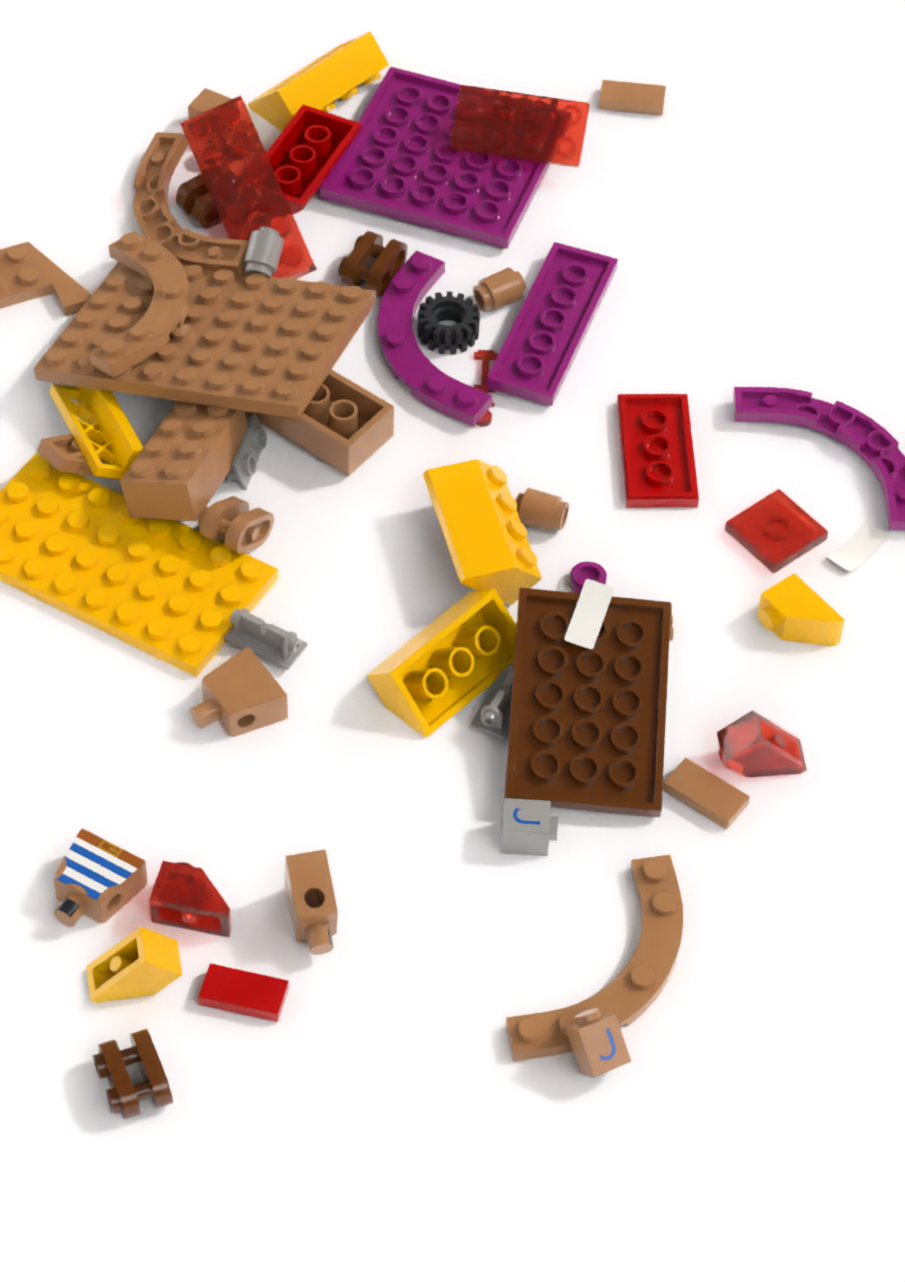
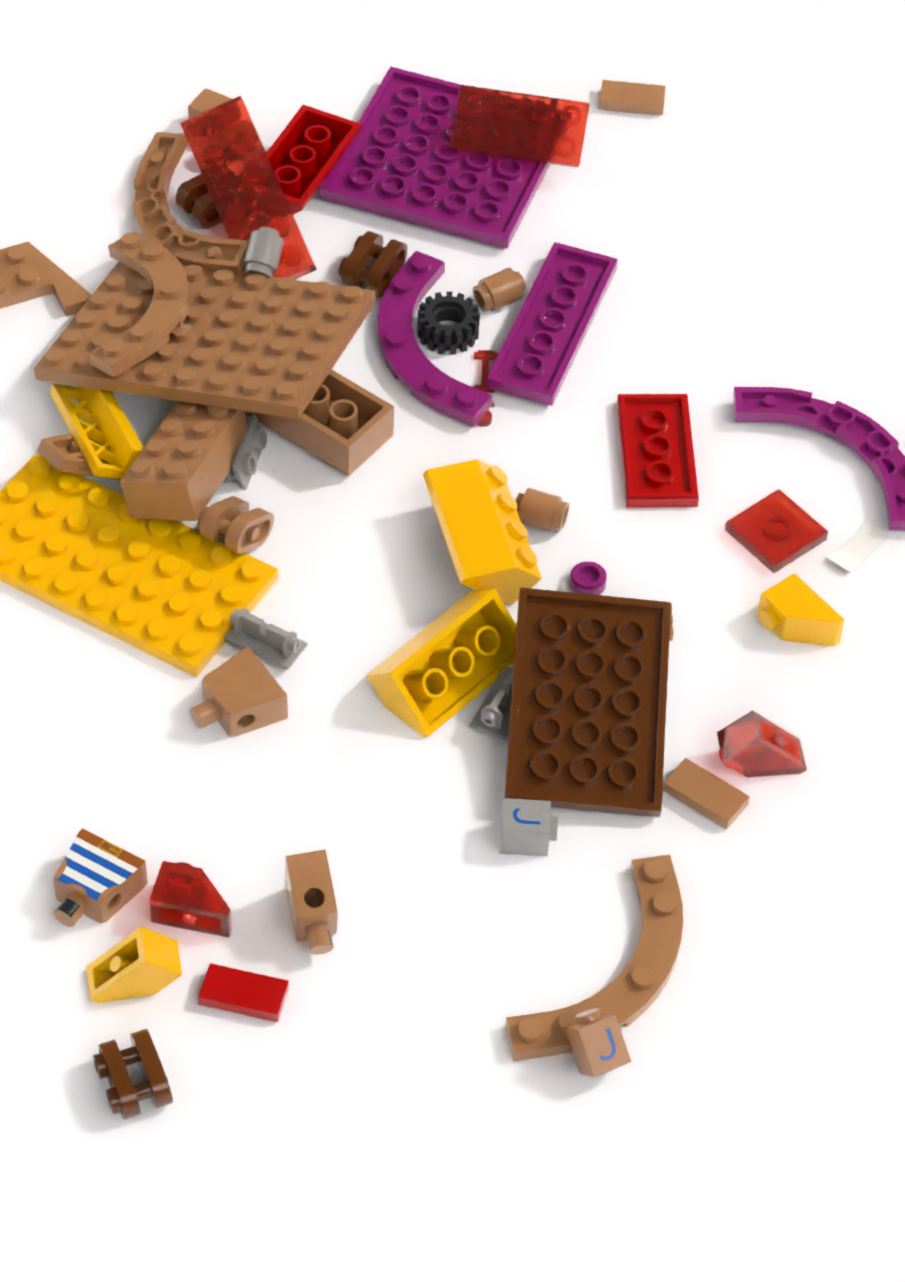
yellow slope [247,31,389,131] -> none
white sticker [564,579,614,649] -> none

